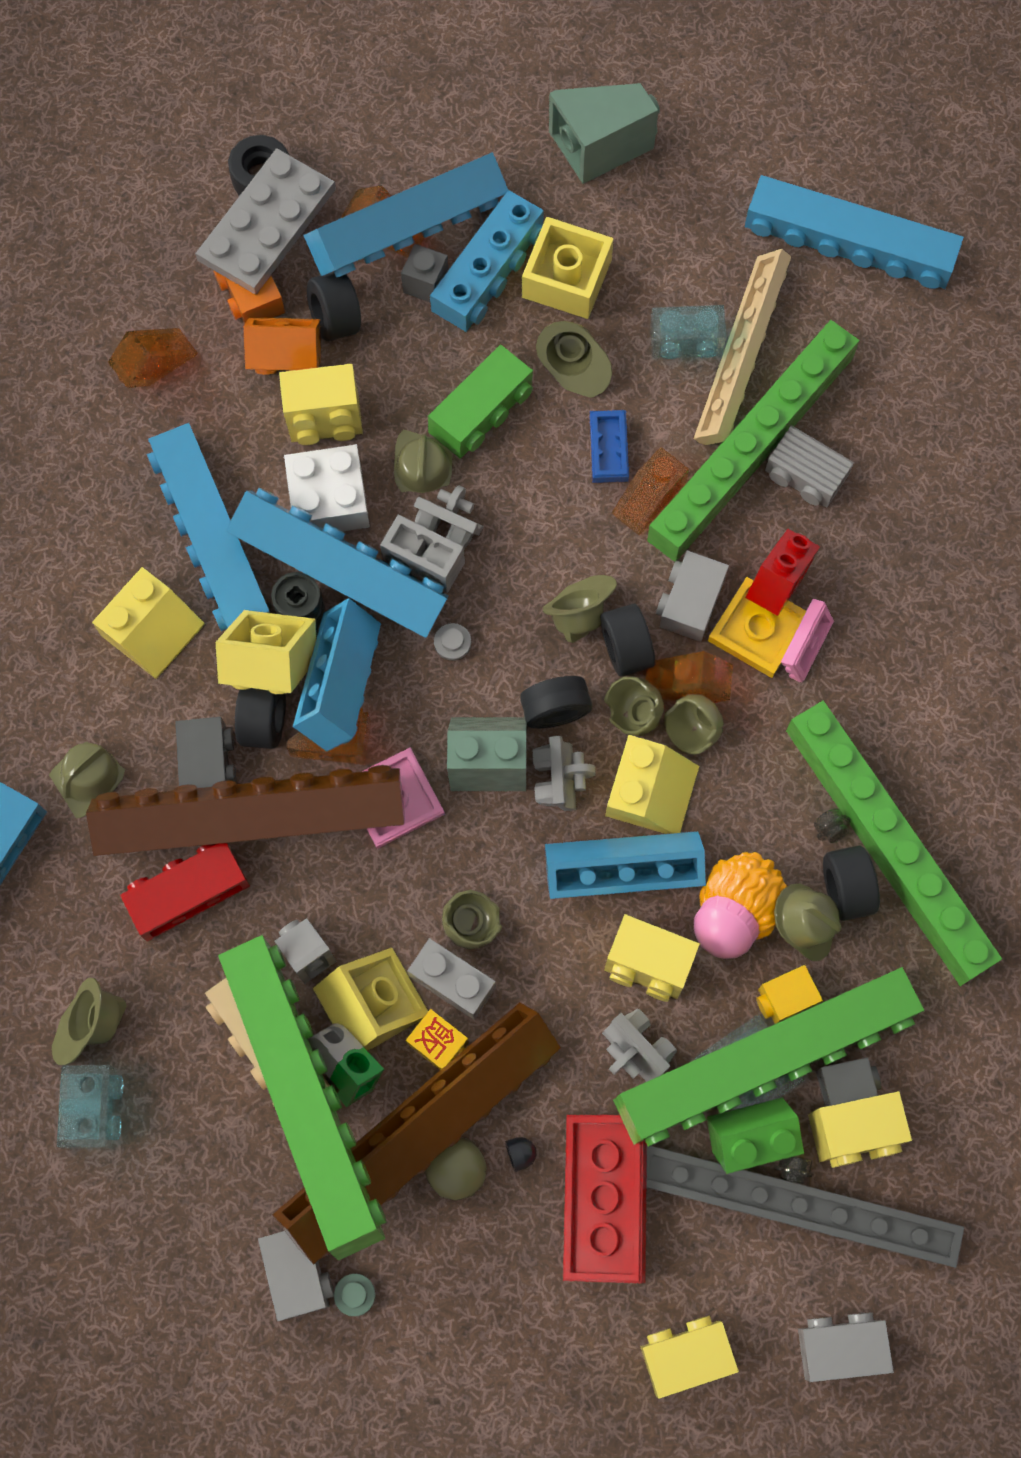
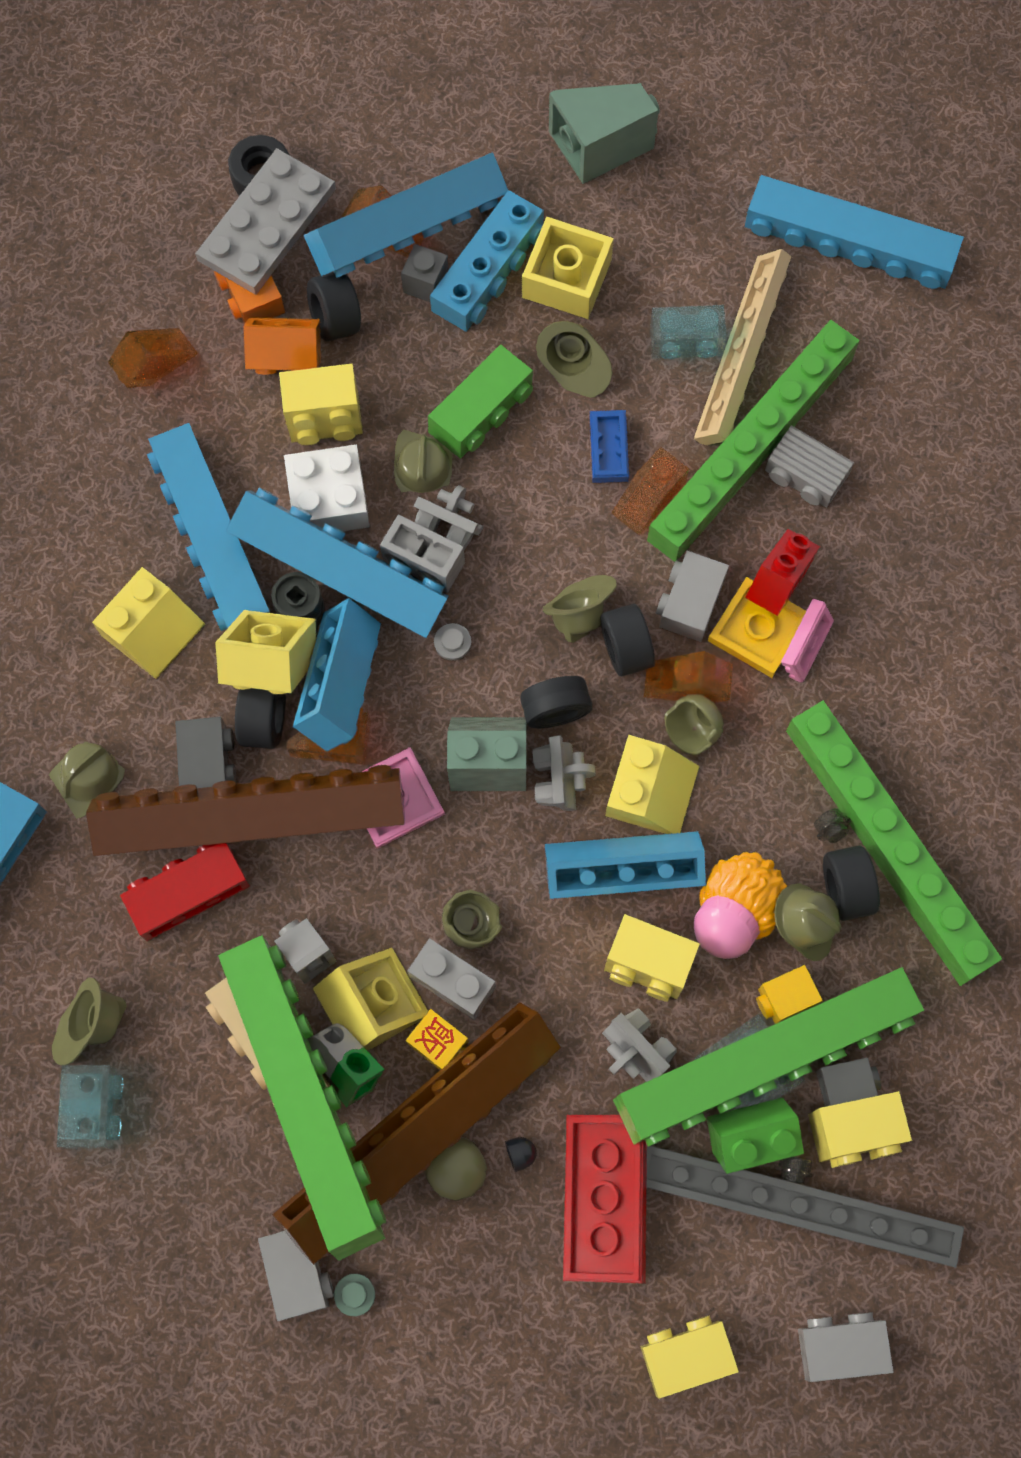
olive hair [604,676,664,736] -> none

